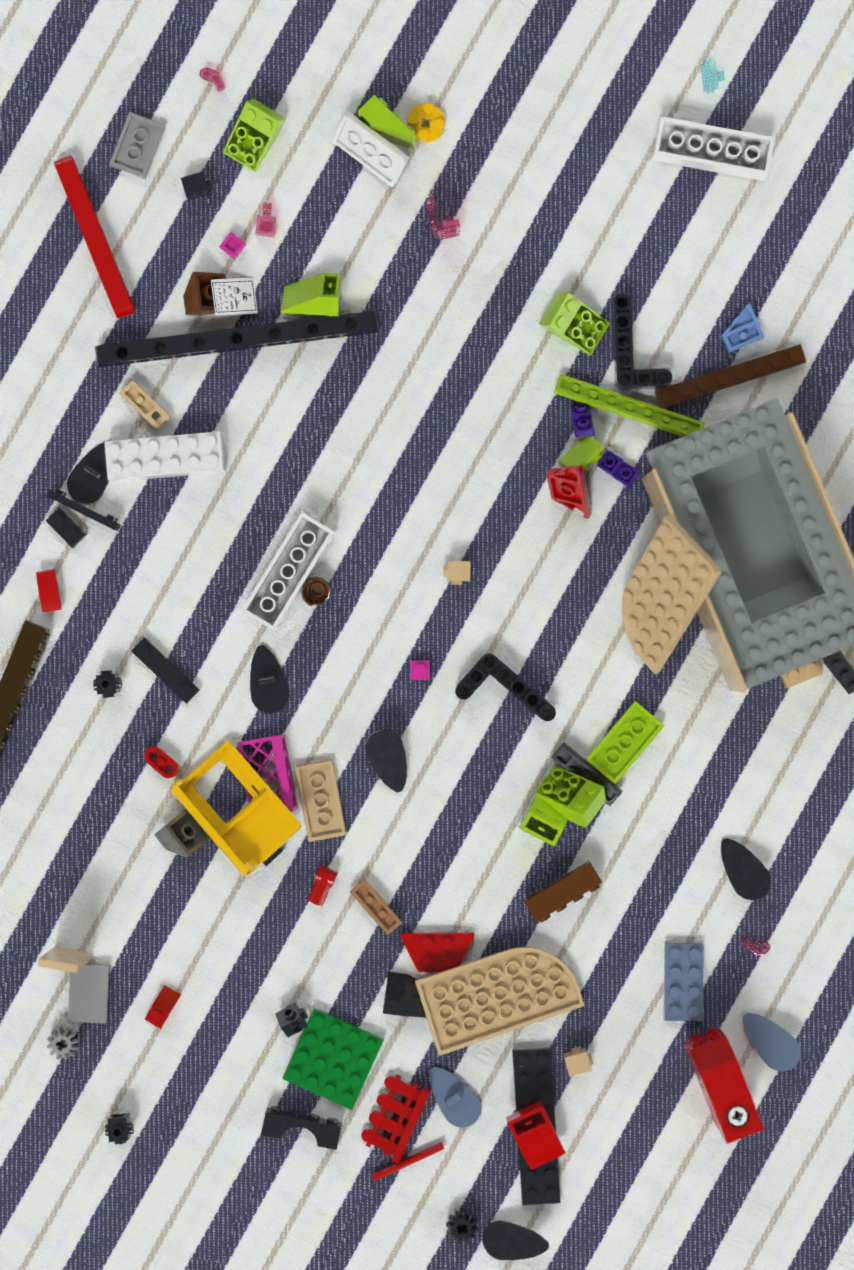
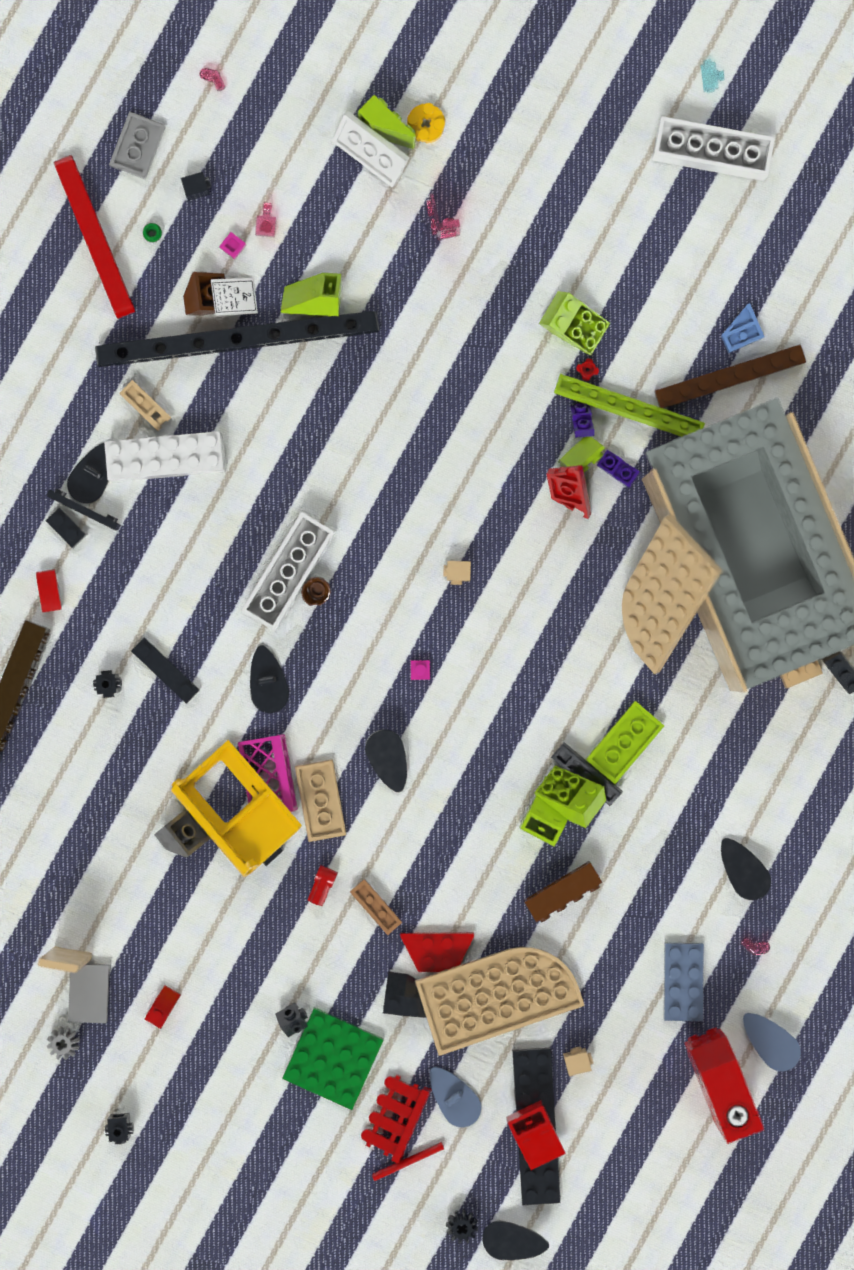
red plate [144,746,179,778] -> none
lime slope [223,99,286,172] -> none
black arch [261,1106,342,1150] -> none
black beam [455,653,556,721] -> none
black beam [612,293,672,390] -> none
none -> green plate [143,223,162,243]
none -> red plate [576,358,599,381]

